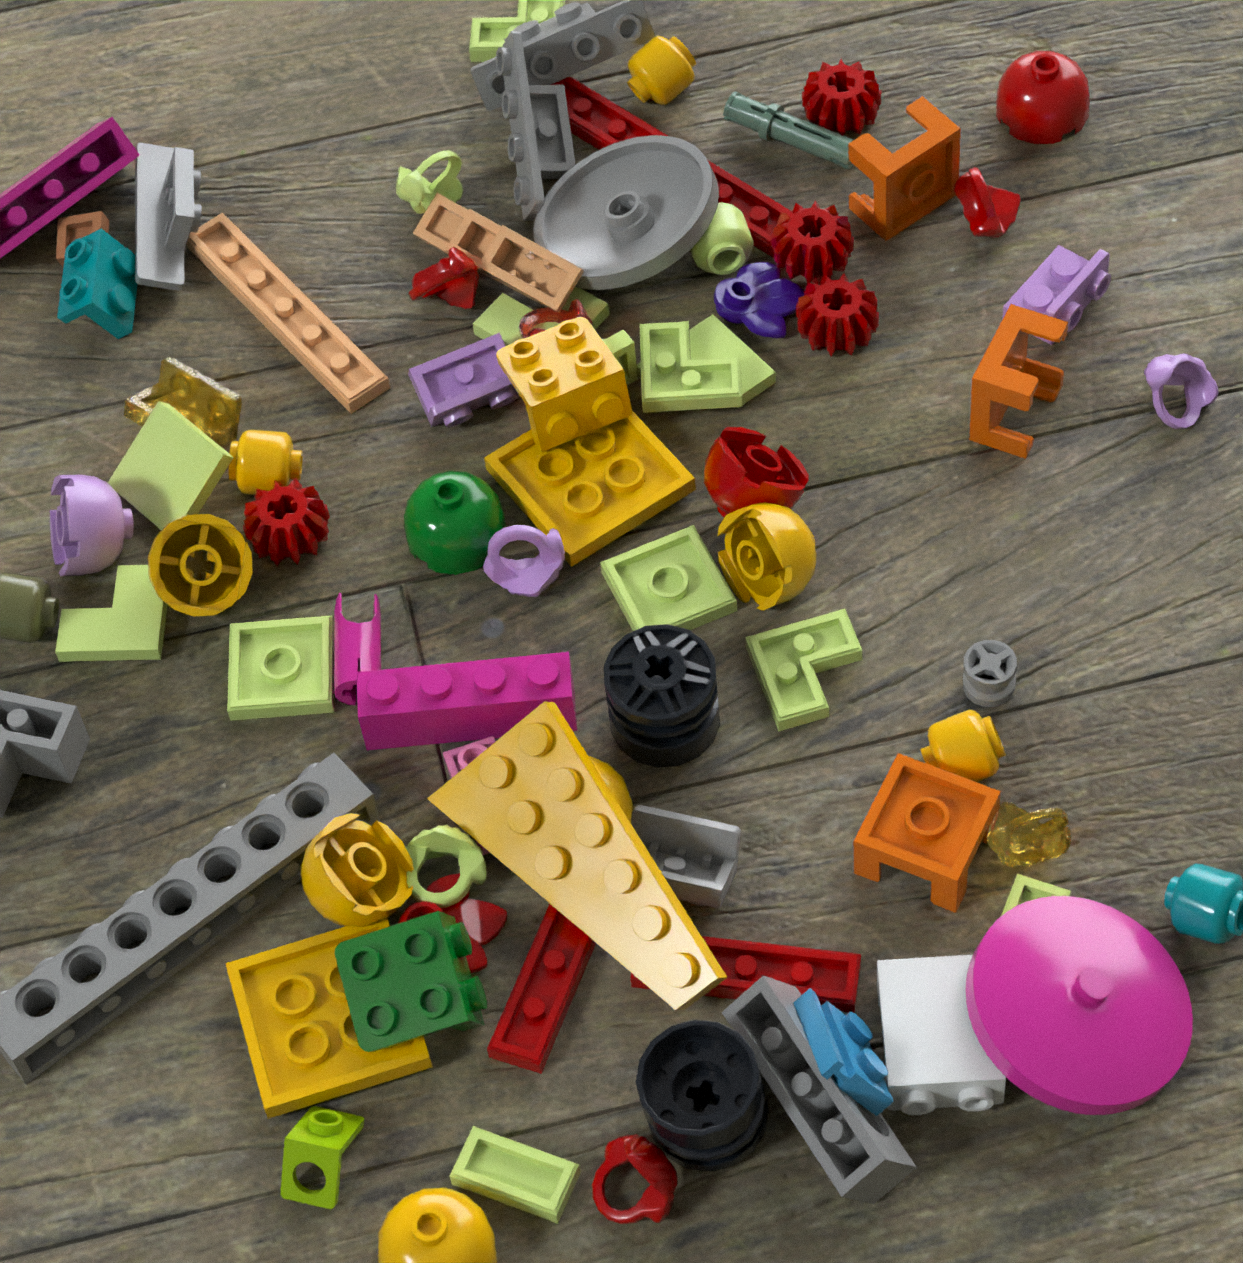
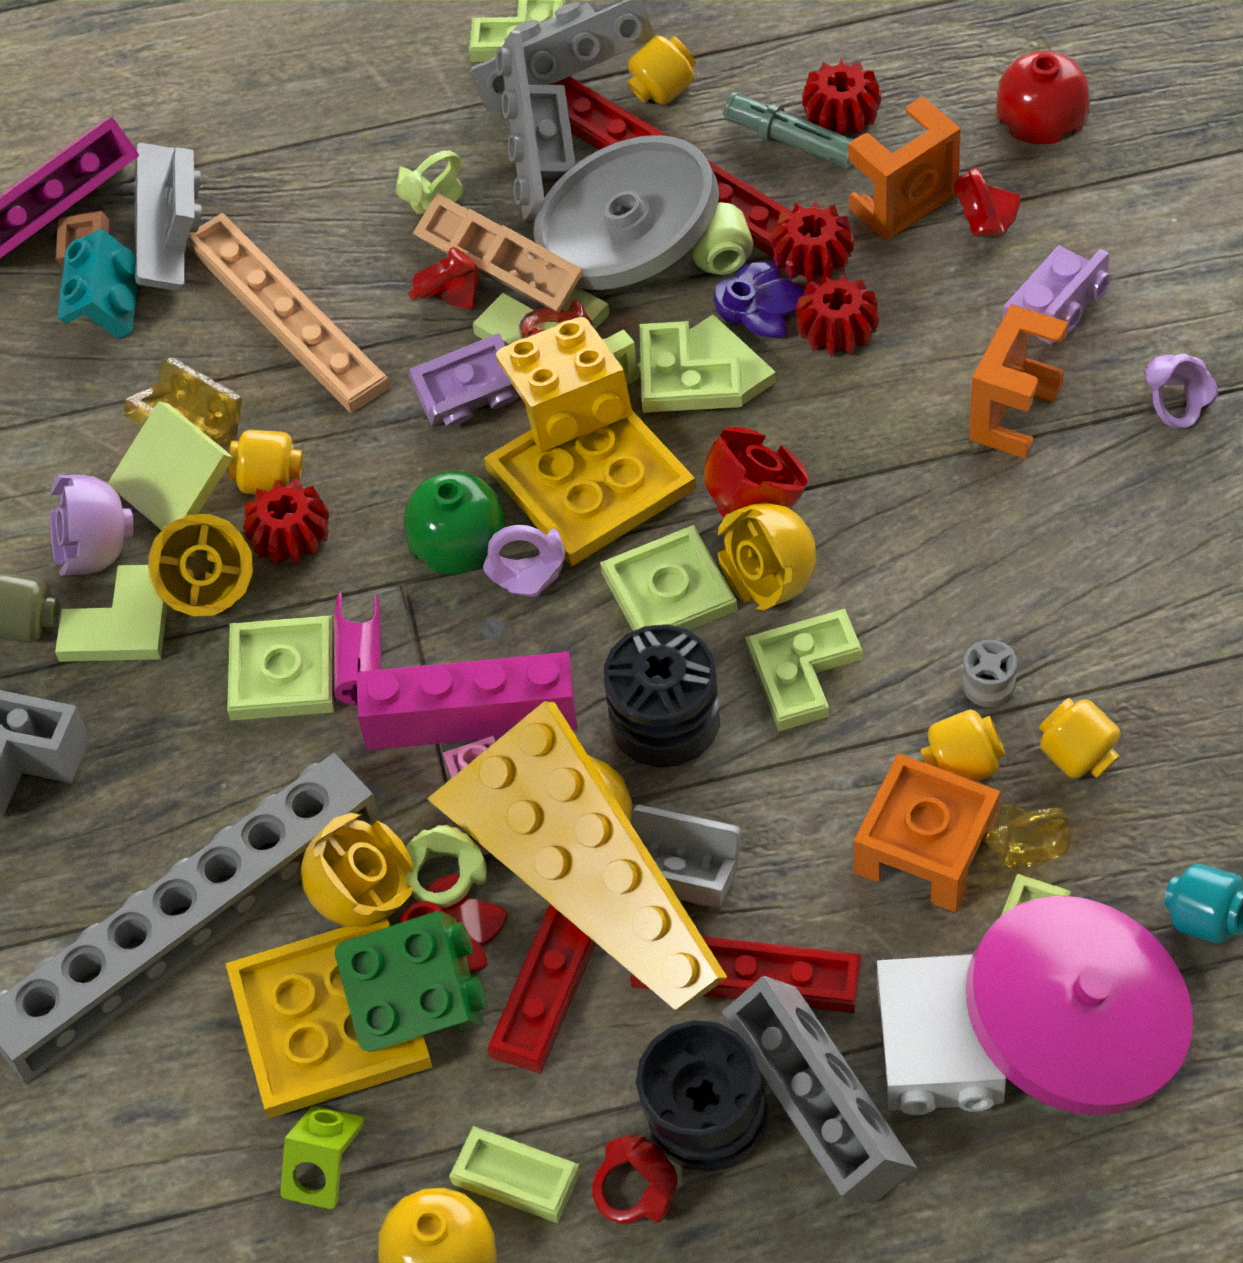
dark azure plate [793,988,894,1116] -> none
none -> yellow head [1039,698,1121,779]

